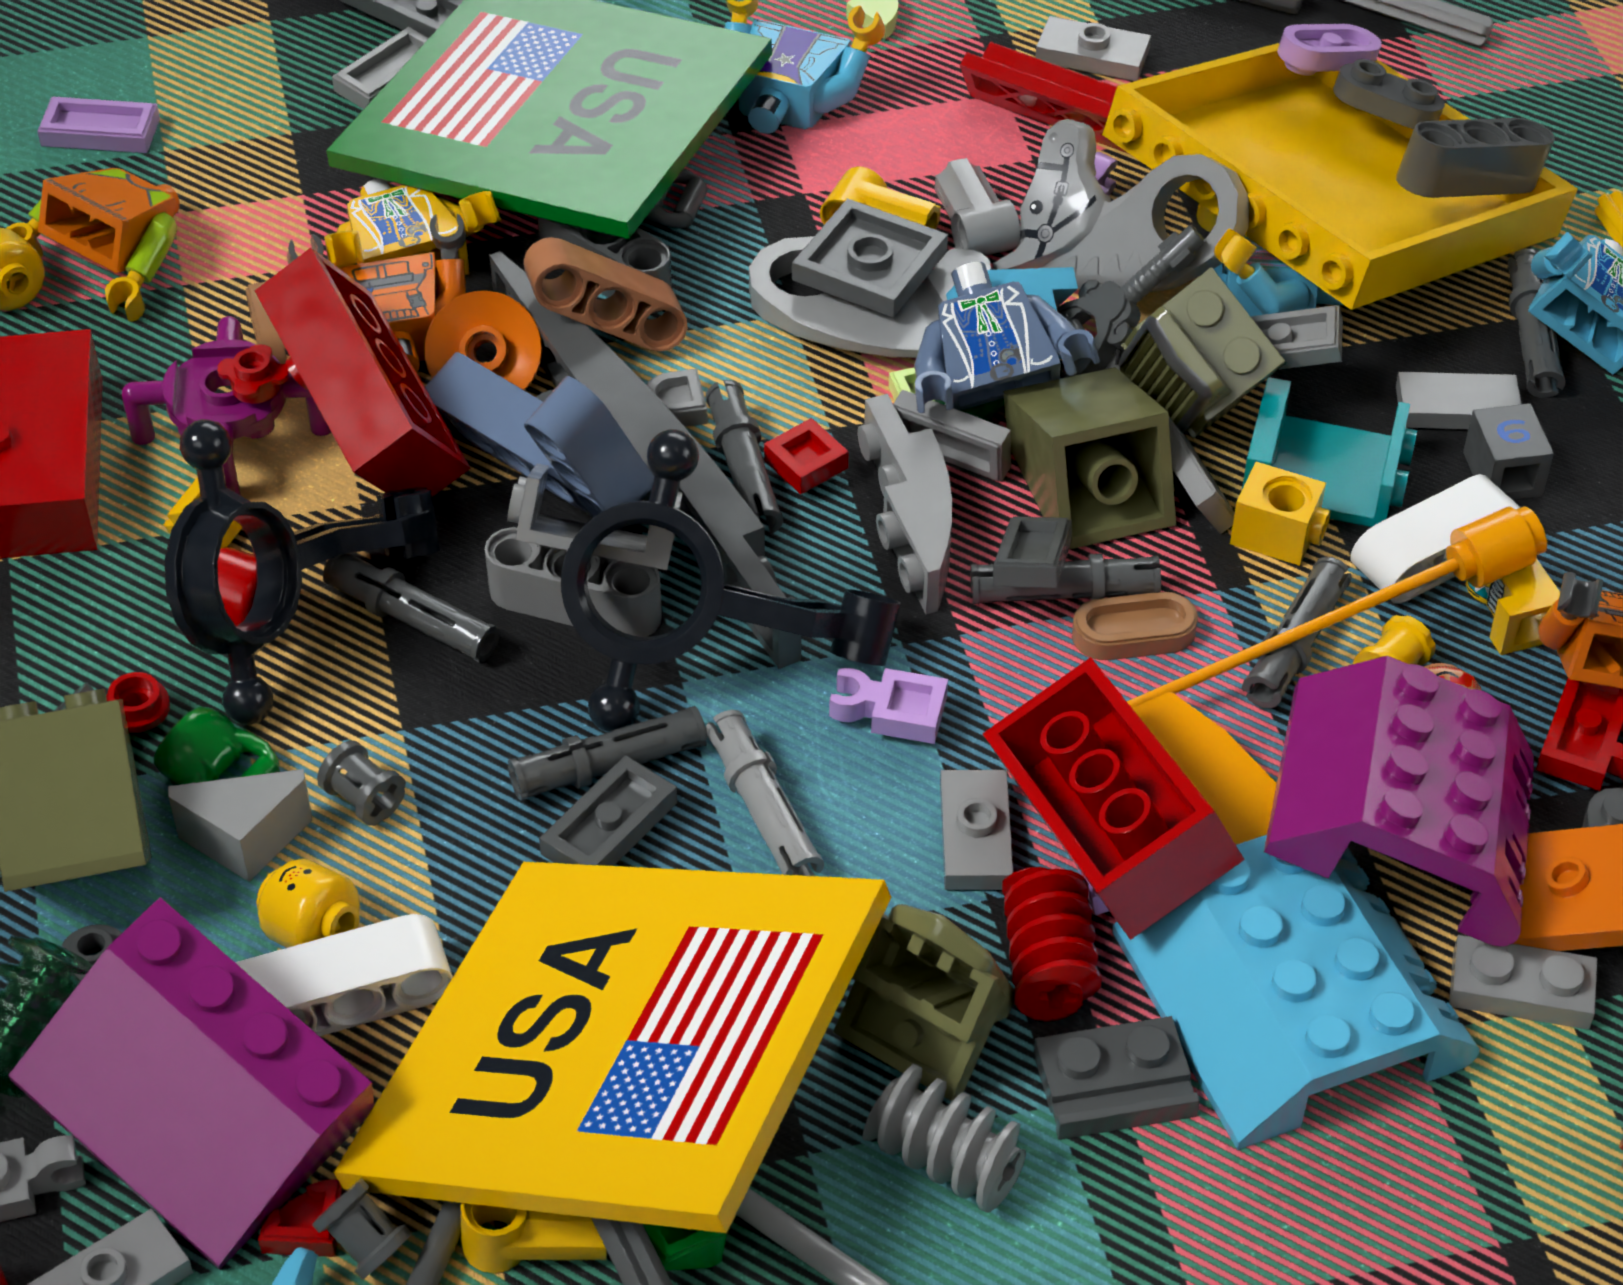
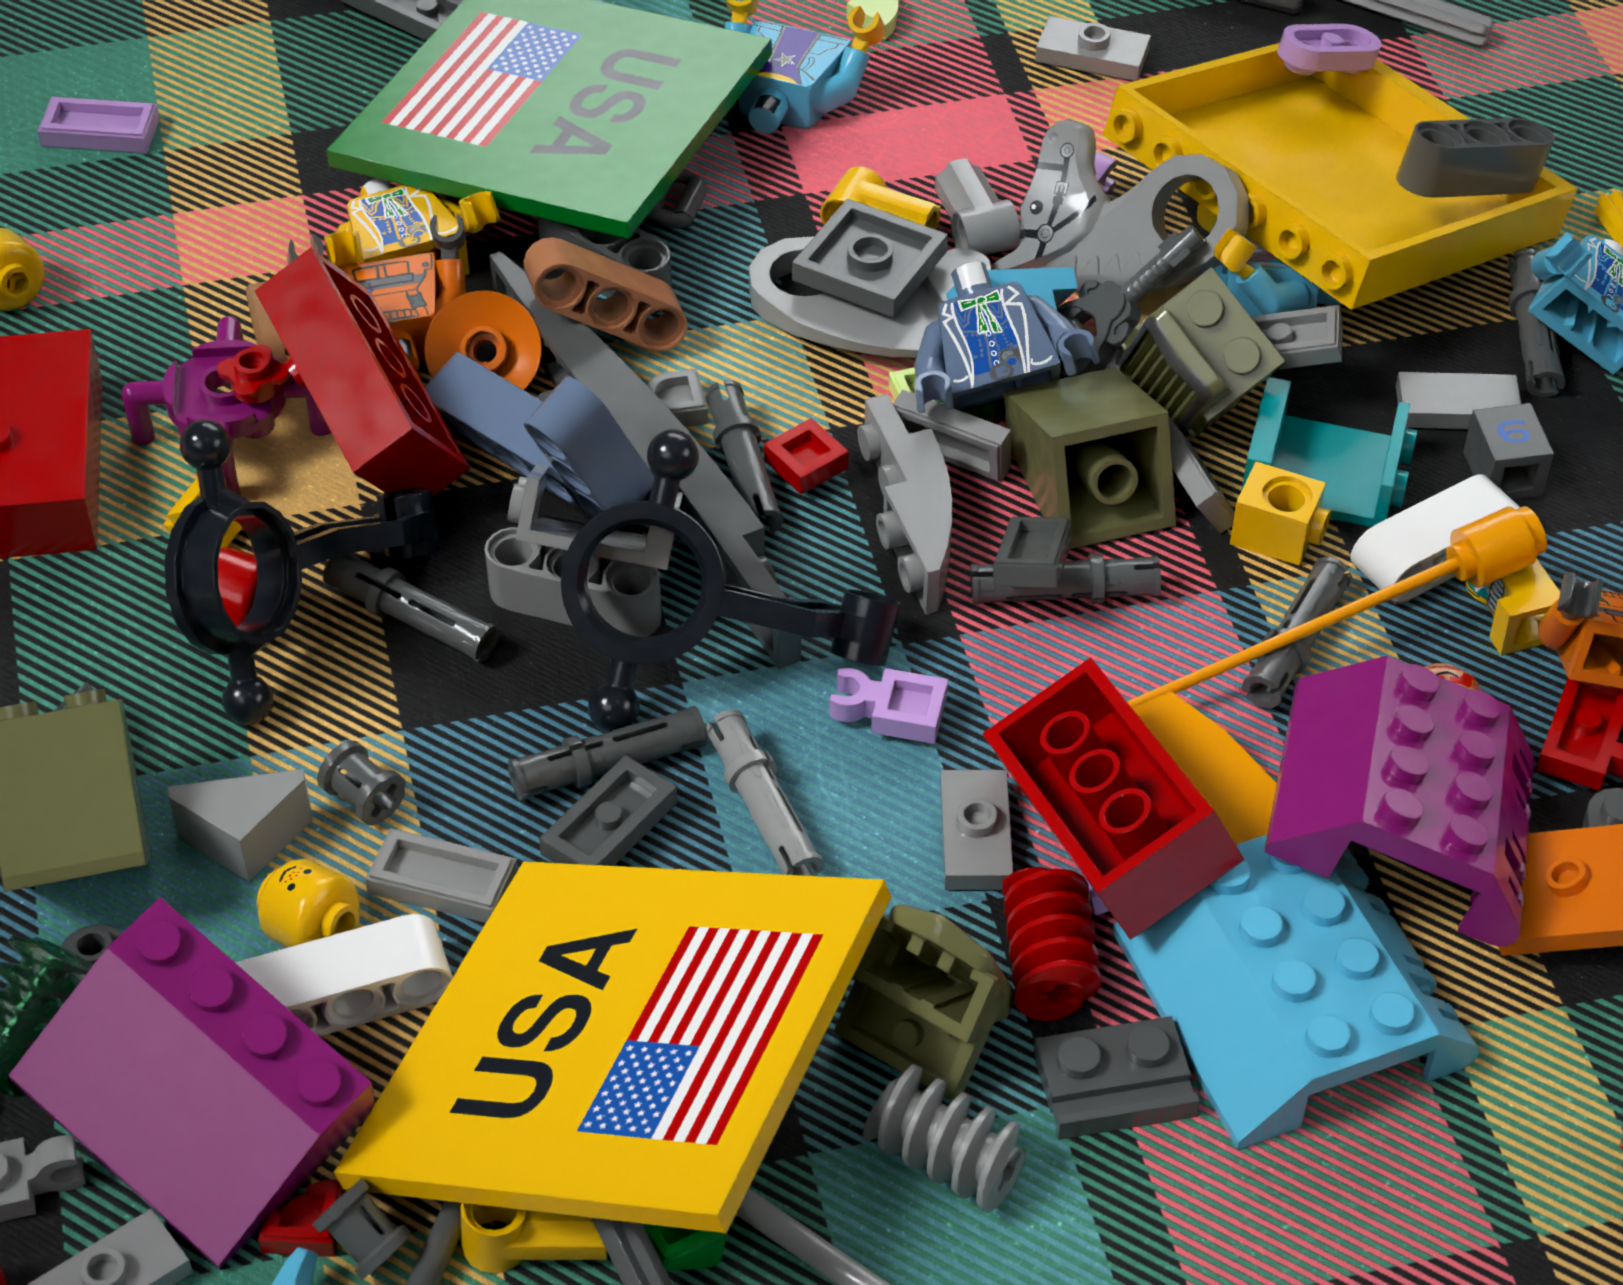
orange torso [6,168,180,322] -> none
red plate [106,672,170,733] -> none
green piece [154,707,280,786] -> none
light grey tile [332,27,429,109] -> none
red fence [960,42,1129,154] -> none
medium nougat tile [1072,592,1198,660] -> none
dark grey plate [1333,59,1445,129] -> none
yellow bush [1353,615,1436,665] -> none
light grey plate [1449,935,1597,1030] -> none
none -> light grey tile [365,828,518,923]

